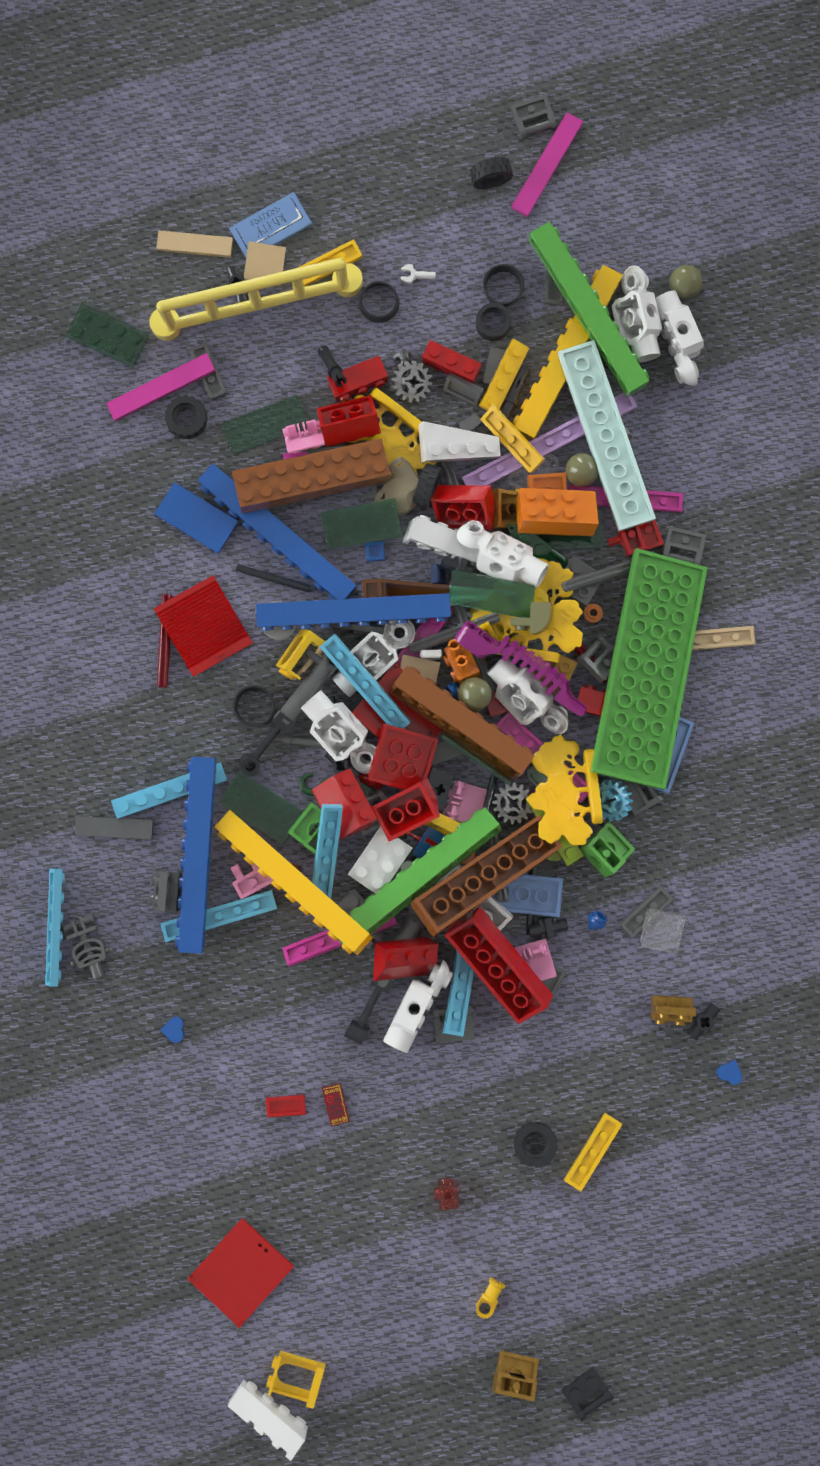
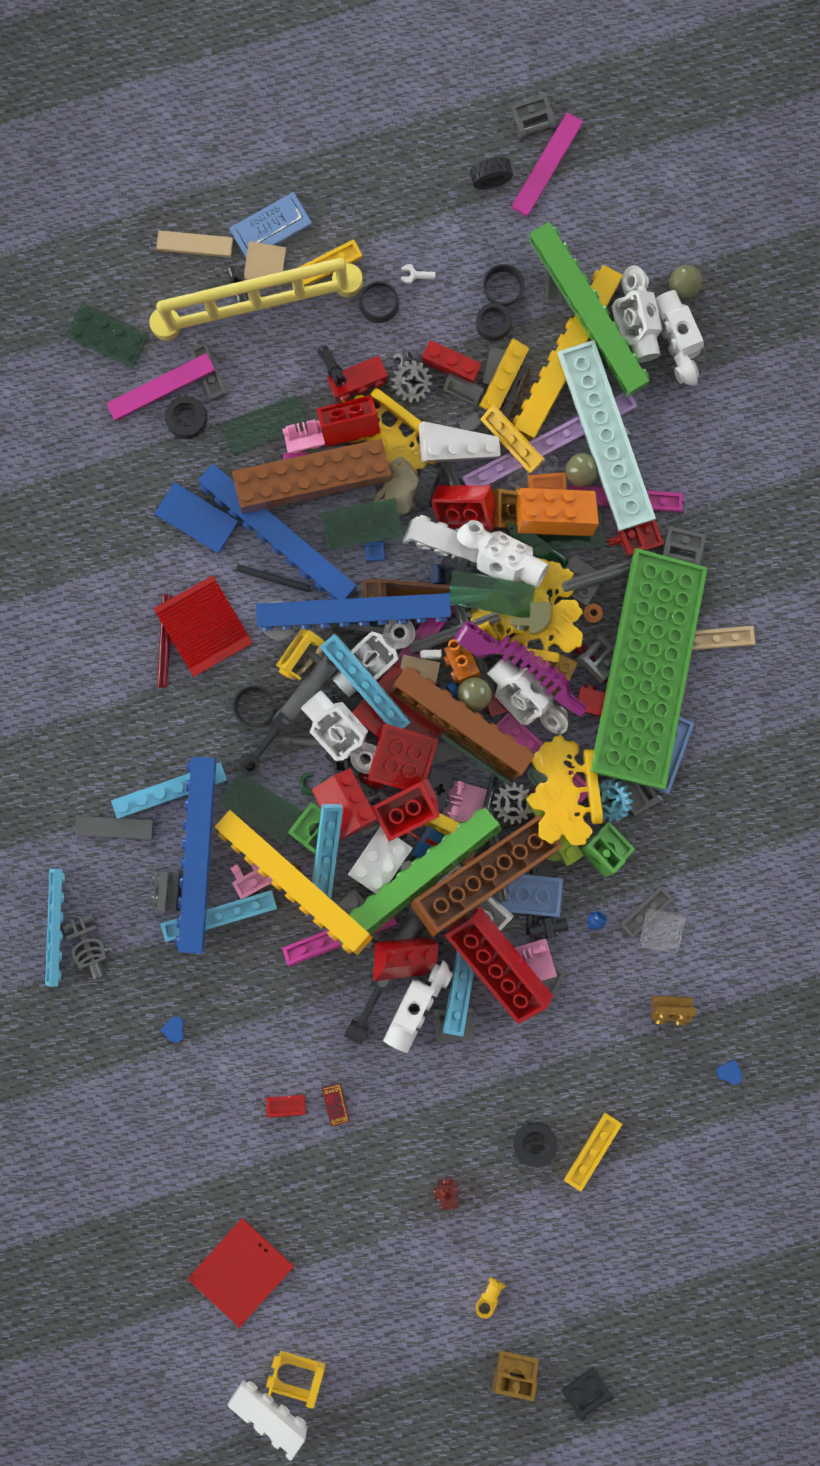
black axle [686,1002,720,1041] -> none

